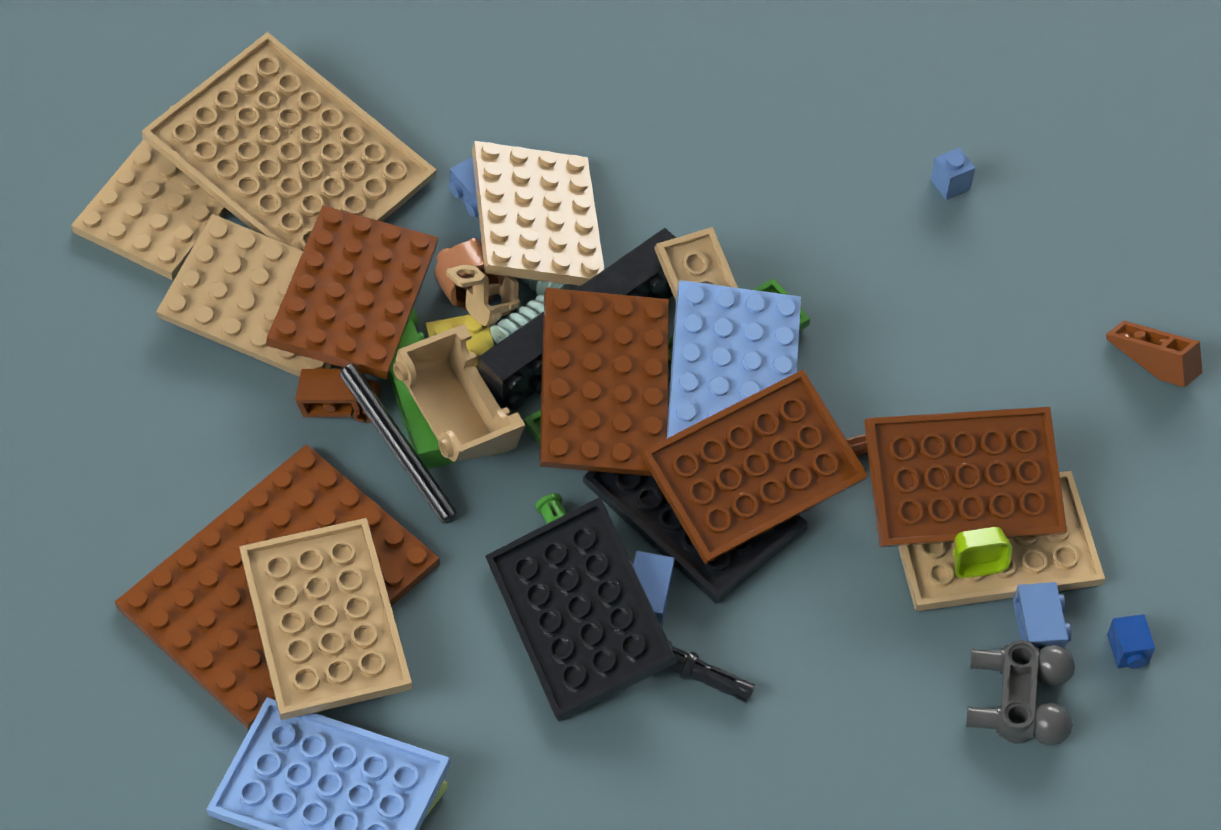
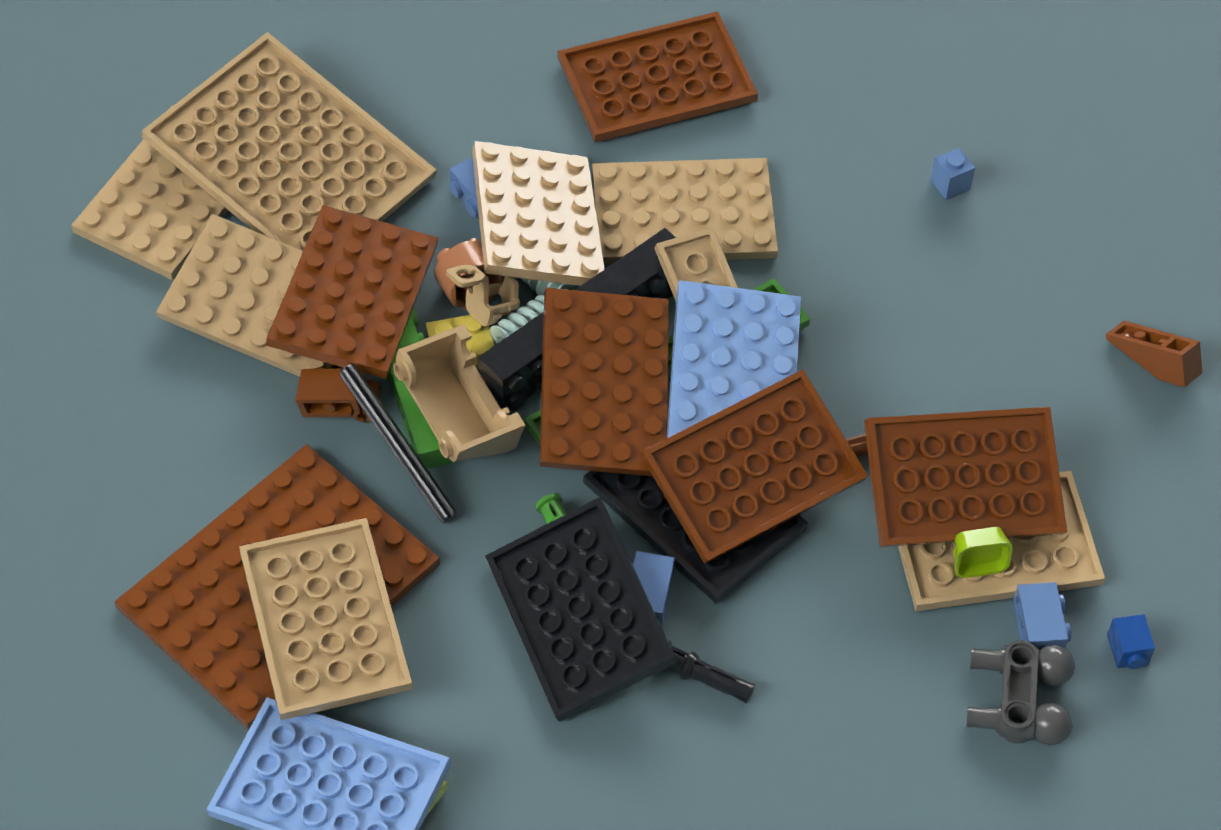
none -> dark orange plate [558,11,758,142]
none -> tan plate [592,158,778,264]

